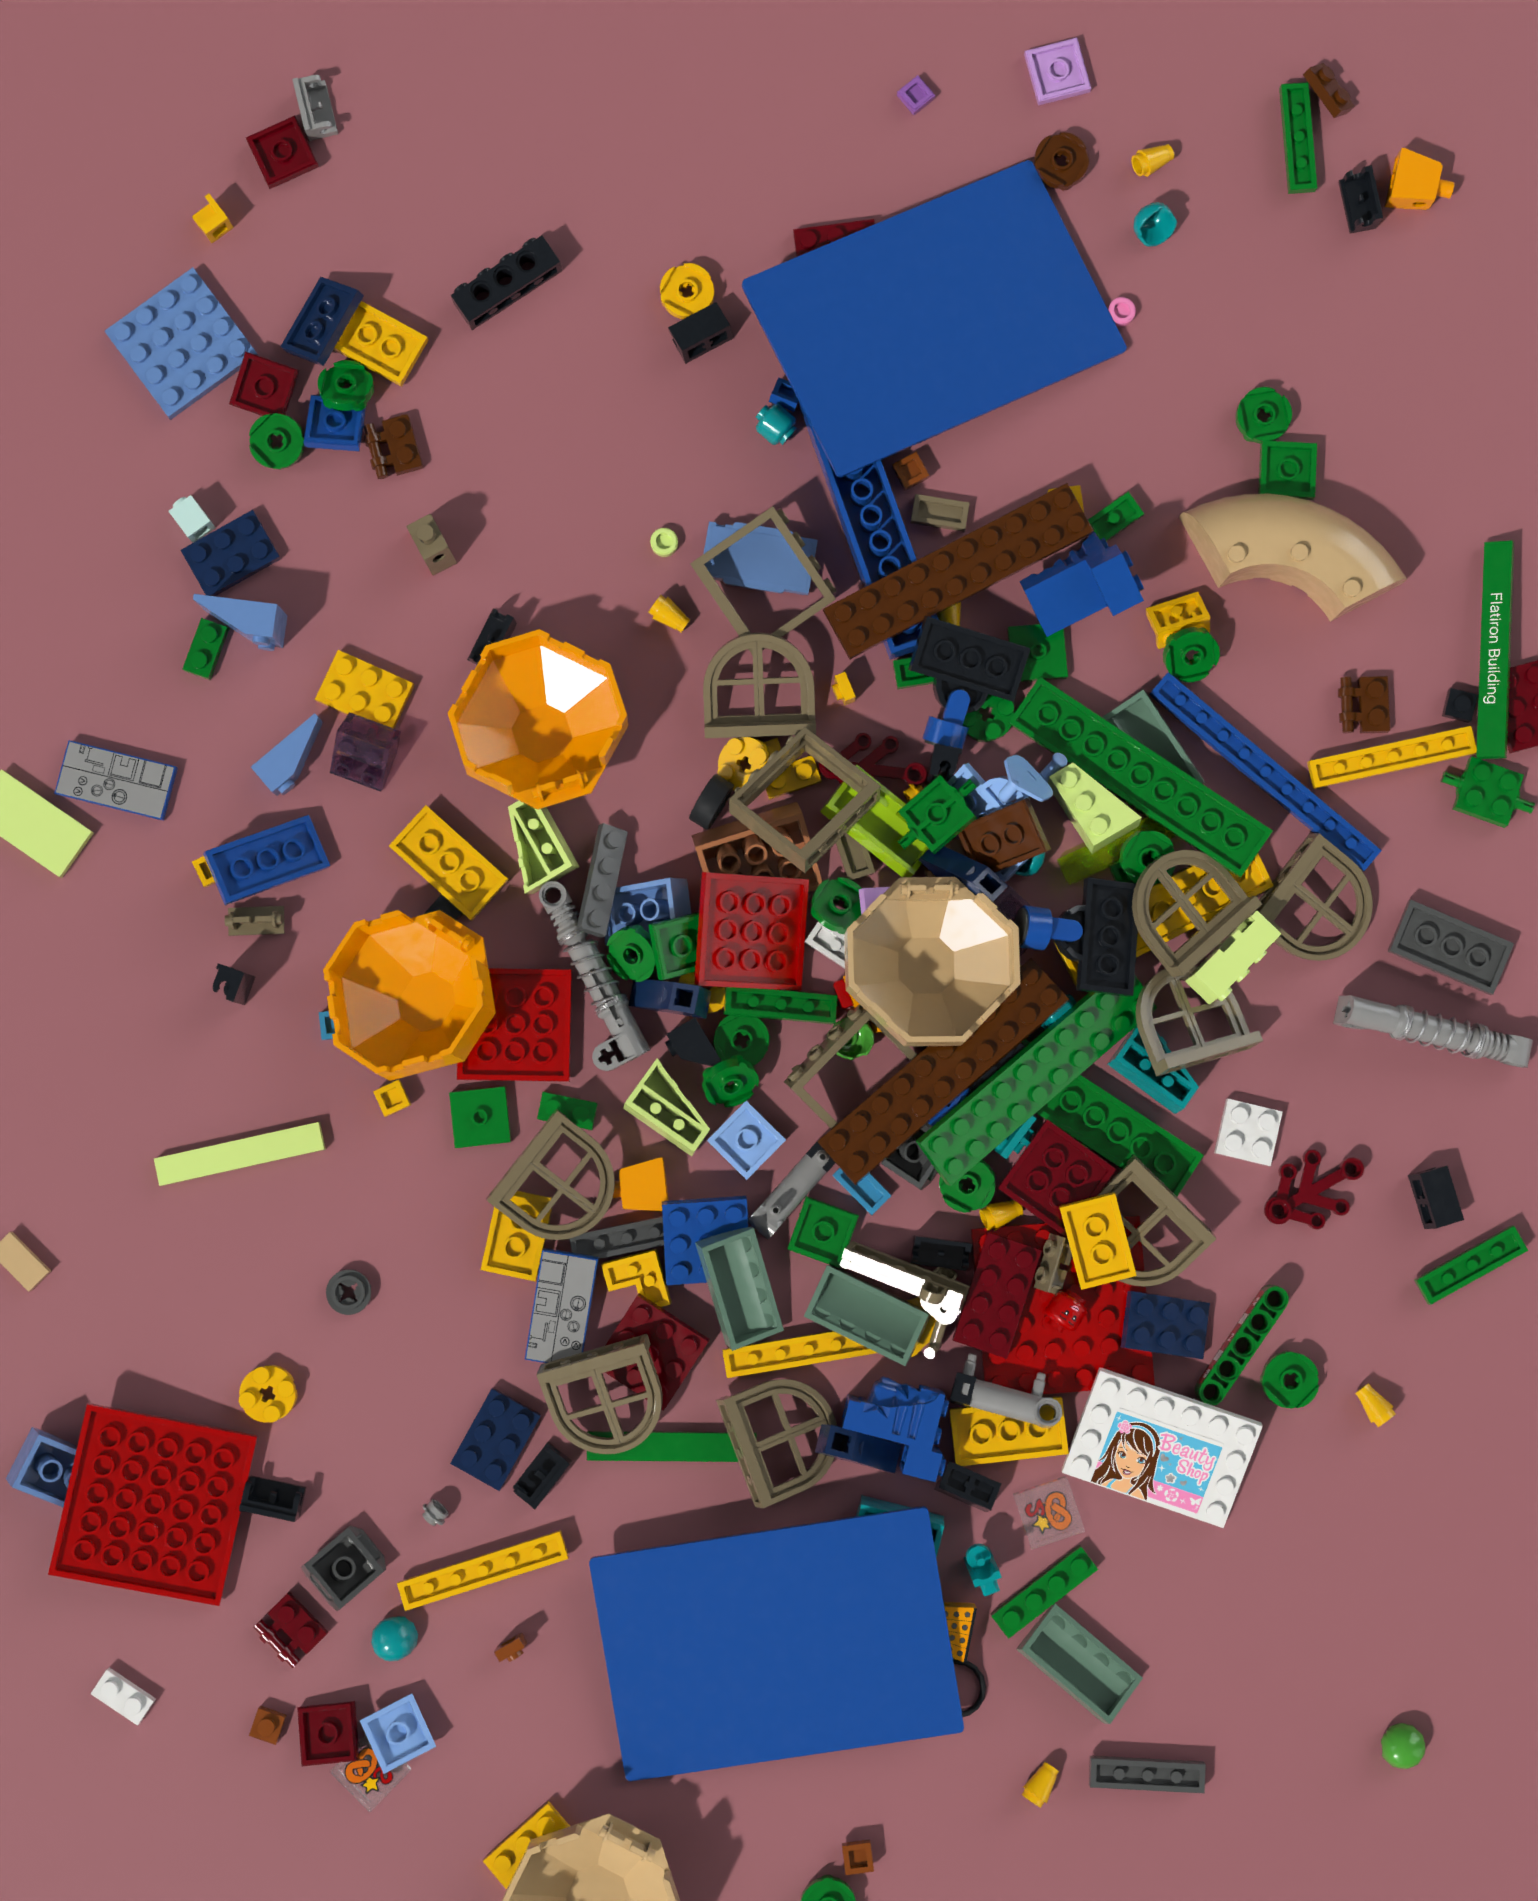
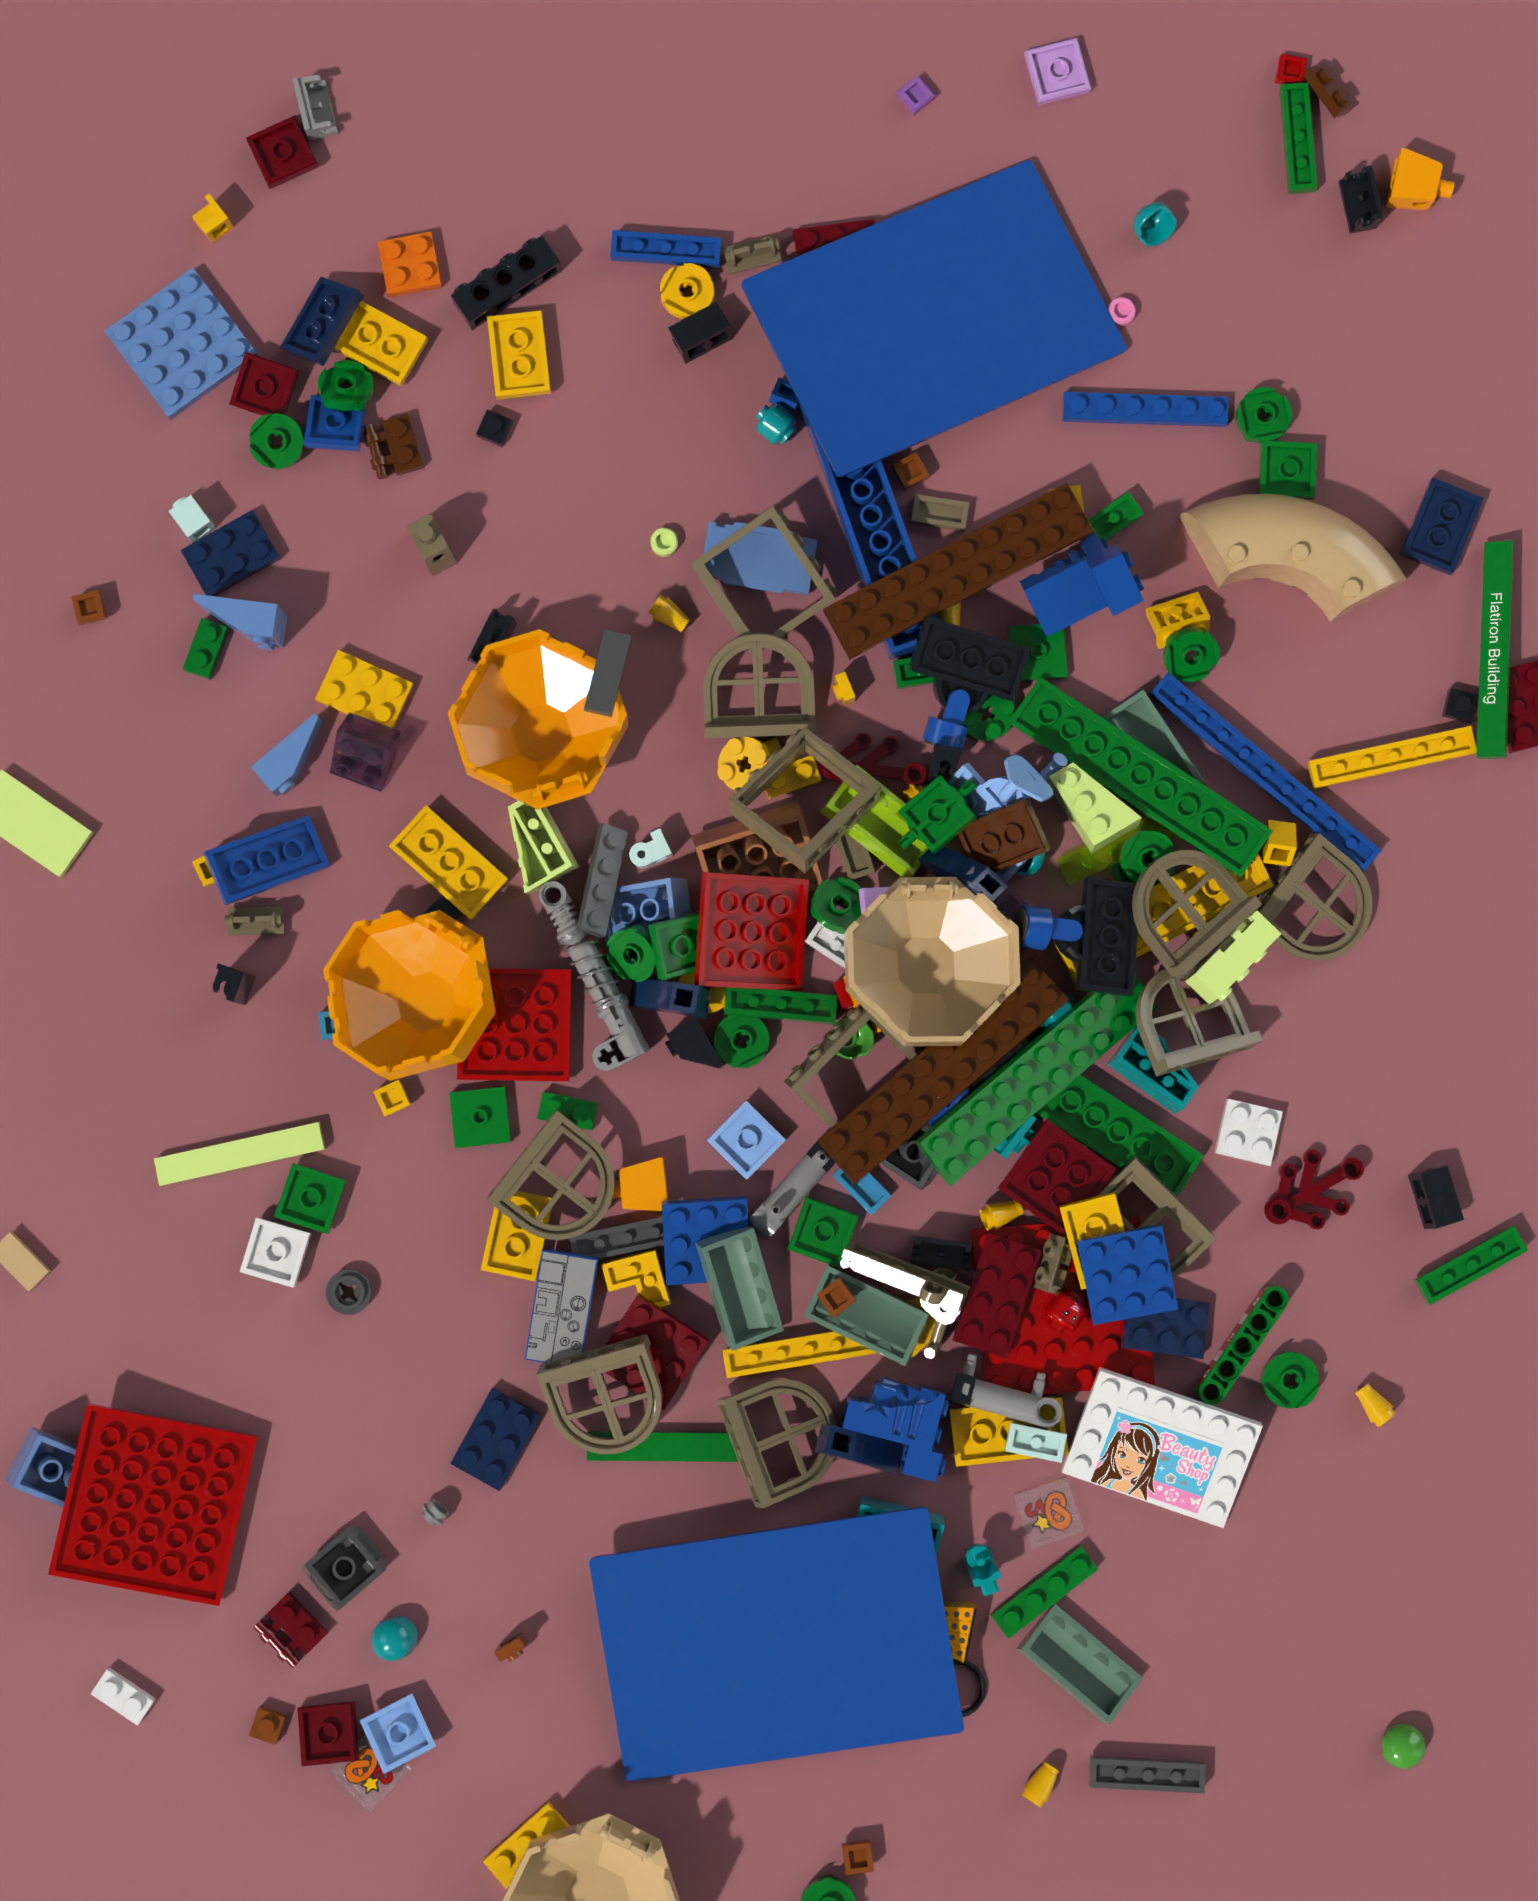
light grey tile [54,740,178,821] -> none
yellow plate [239,1365,297,1423] -> none
black hinge [239,1475,306,1522] -> none
yellow plate [397,1530,569,1611] -> none
black hinge [512,1442,572,1510] -> none
yellowish green wedge [623,1058,710,1156] -> none
black tyre [689,774,734,830] -> none
green plate [702,1055,759,1107] -> none
black hinge [934,1461,1001,1512] -> none
green plate [939,1160,996,1213] -> none
reddish brown plate [1034,132,1089,191] -> none
yellow cone [1131,144,1174,177] -> none
light grey piece [1333,995,1533,1068] -> none
reddish brown plate [1338,676,1390,733] -> none
dark grey plate [1387,900,1514,995] -> none
green plate [1441,756,1535,828] -> none
none -> dark orange plate [71,590,107,625]
none -> white plate [240,1217,312,1288]
none -> green plate [274,1163,347,1234]
none -> orange plate [378,232,442,297]
none -> black plate [476,409,513,447]
none -> yellow plate [487,311,551,400]
none -> dark grey tile [584,629,632,717]
none -> blue plate [610,230,722,268]
none -> light aqua leg [629,828,673,868]
none -> dark tan hinge [722,235,782,275]
none -> dark orange plate [817,1278,858,1318]
none -> light aqua plate [1005,1422,1067,1463]
none -> blue plate [1062,392,1228,427]
none -> blue plate [1077,1224,1178,1325]
none -> yellow brick [1262,820,1297,866]
none -> red tile [1274,53,1308,84]
none -> dark blue plate [1400,477,1484,576]

